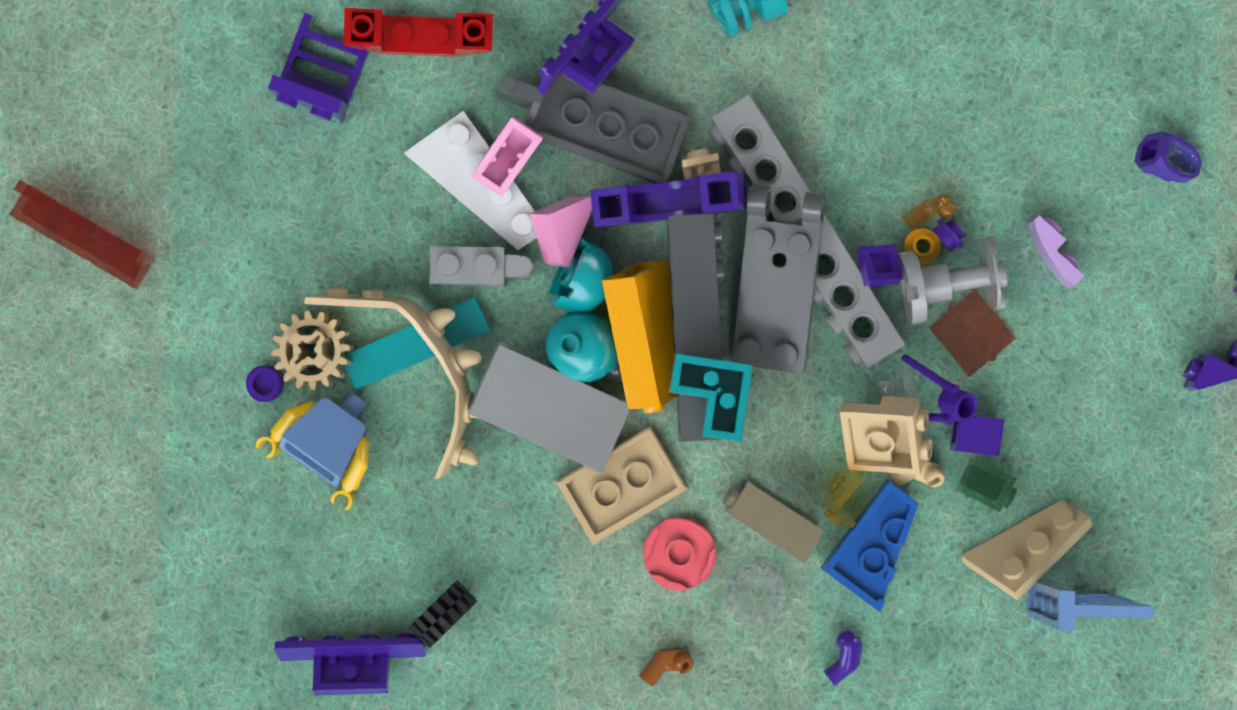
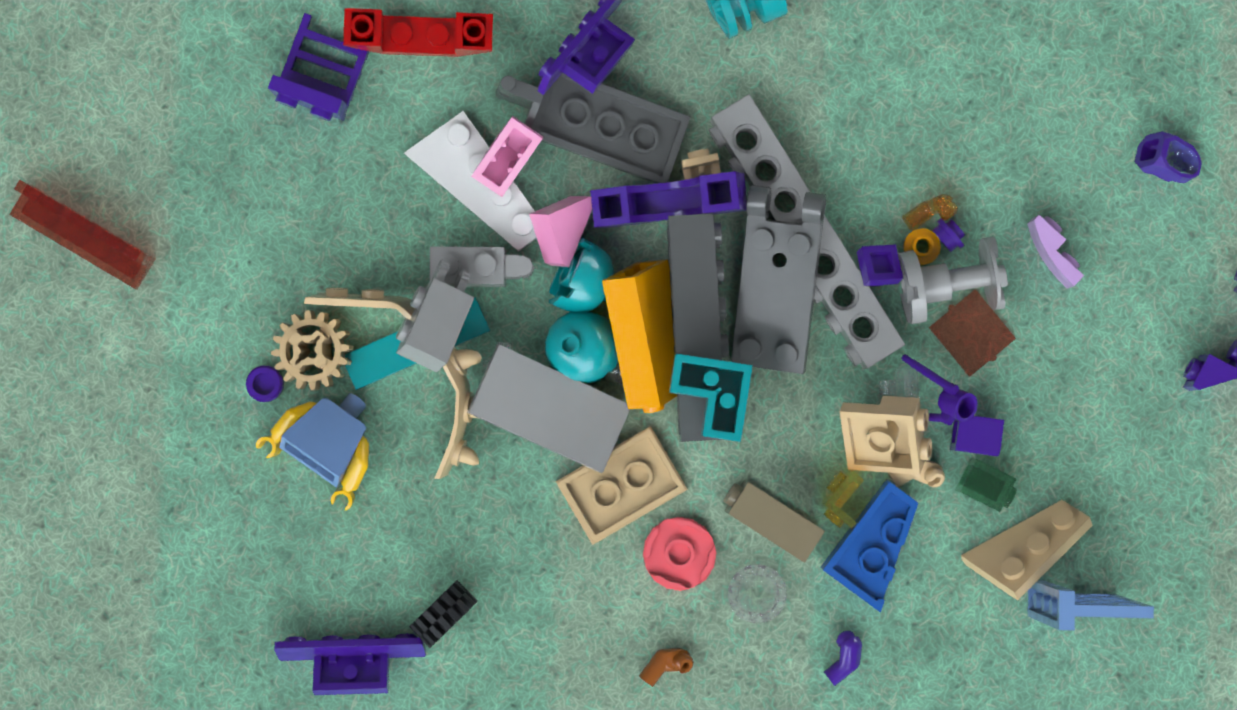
none -> light grey hinge [396,258,474,372]

